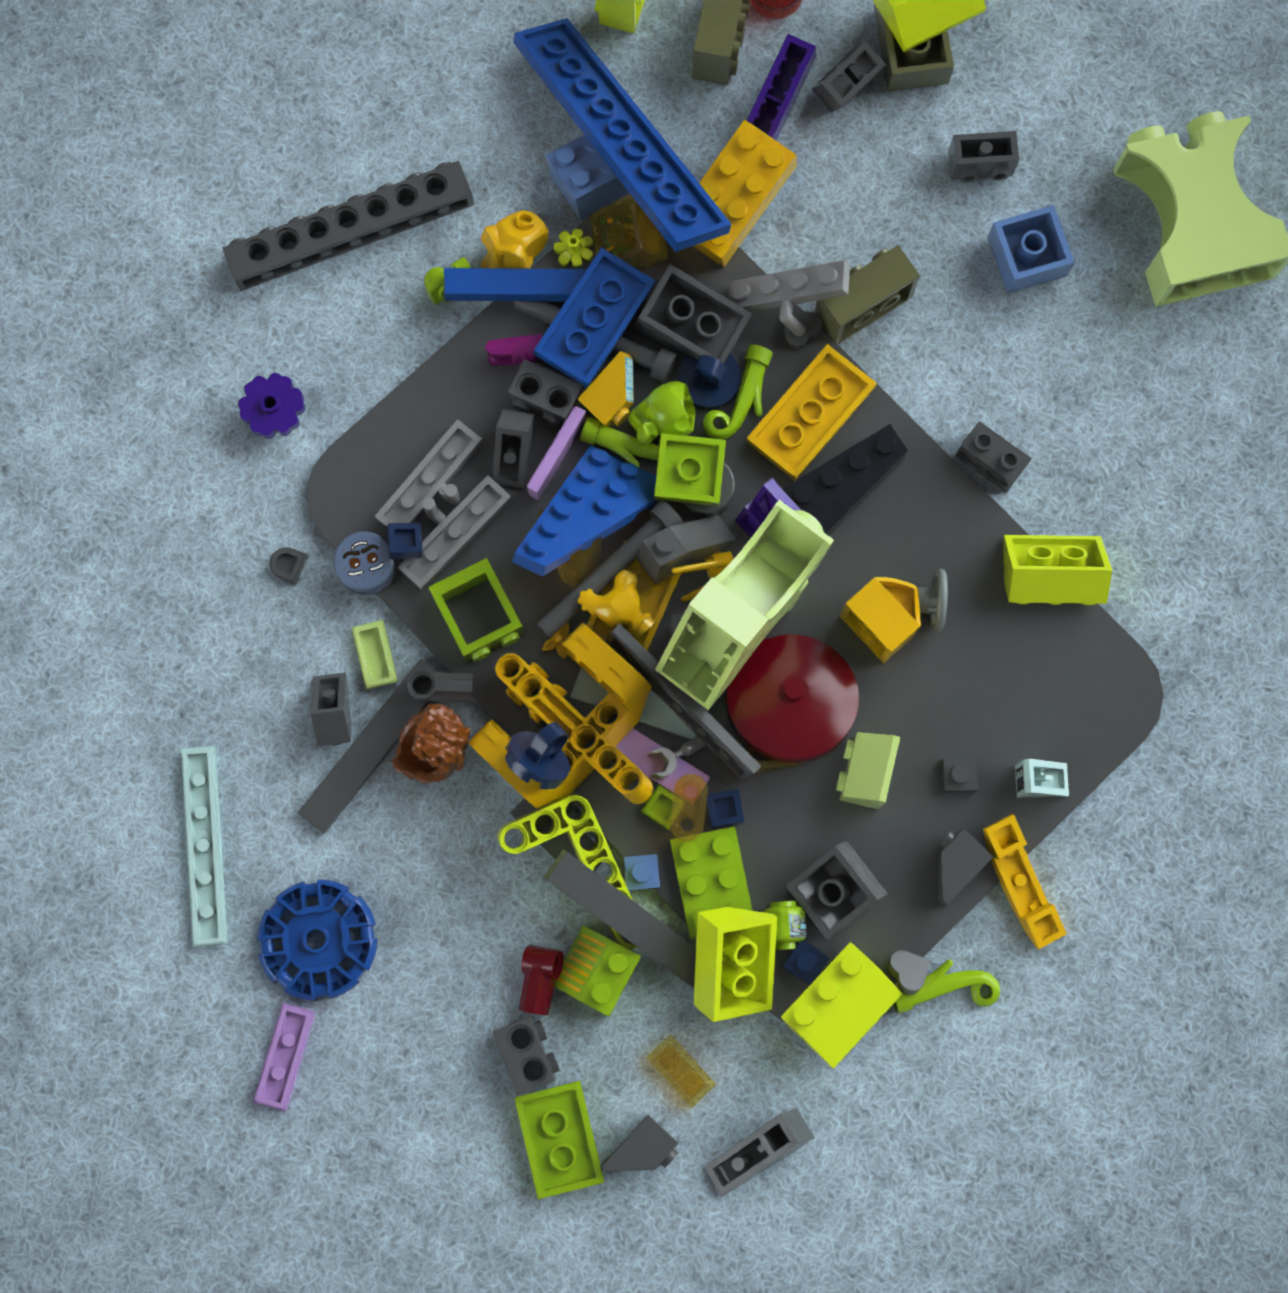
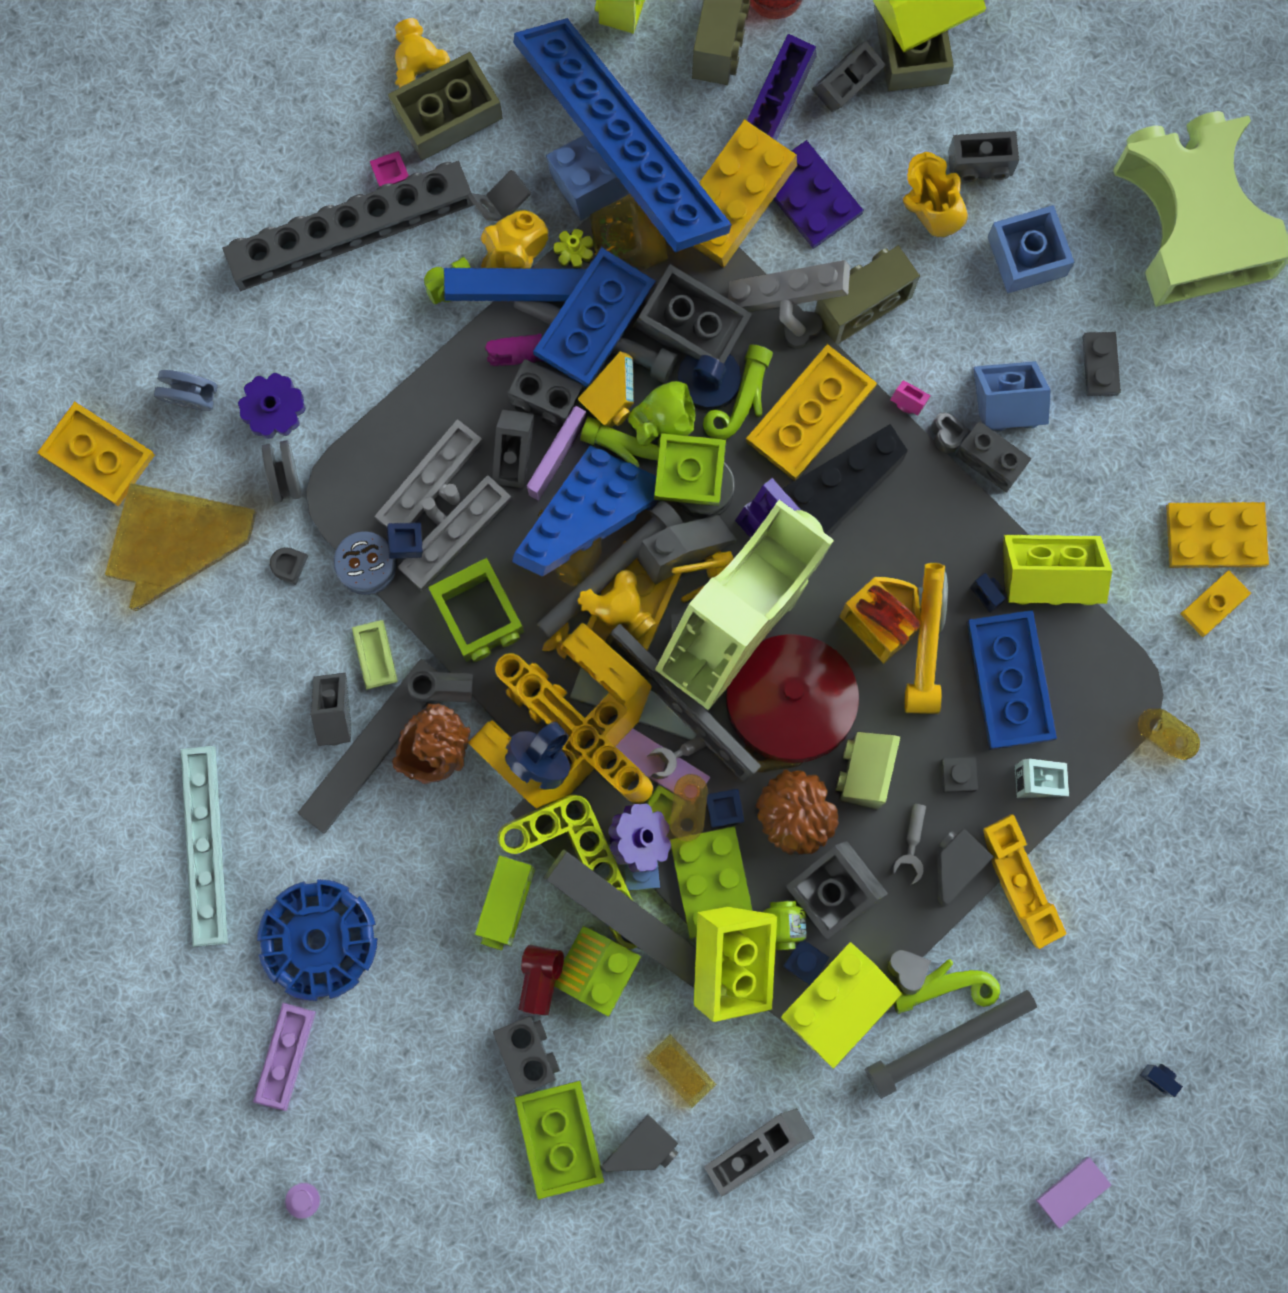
none -> yellow plate [37,401,155,506]
none -> clear yellow wing [105,483,257,611]
none -> sand blue head [154,370,218,411]
none -> dark grey head [262,440,301,503]
none -> lavender plate [285,1183,320,1219]
none -> dark pink plate [370,151,409,187]
none -> olive brick [388,52,503,161]
none -> yellow animal [395,18,450,88]
none -> dark grey bracket [468,170,531,222]
none -> lime window [475,855,535,951]
none -> plant [608,804,671,873]
none -> dark orange hair [756,769,839,855]
none -> dark purple plate [773,140,864,249]
none -> clear red head [856,585,921,646]
none -> dark grey piece [865,990,1037,1099]
none -> dark pink plate [890,380,931,416]
none -> light grey piece [892,804,926,885]
none -> yellow head [902,152,968,237]
none -> yellow piece [905,563,945,714]
none -> dark grey tile [931,412,971,454]
none -> blue plate [966,610,1057,750]
none -> dark blue plate [970,573,1006,613]
none -> medium blue slope [973,361,1051,431]
none -> lavender tile [1036,1157,1111,1229]
none -> dark grey plate [1082,332,1121,396]
none -> clear yellow plate [1138,708,1200,760]
none -> dark blue plate [1140,1064,1183,1097]
none -> yellow plate [1166,502,1269,568]
none -> yellow plate [1180,570,1252,637]

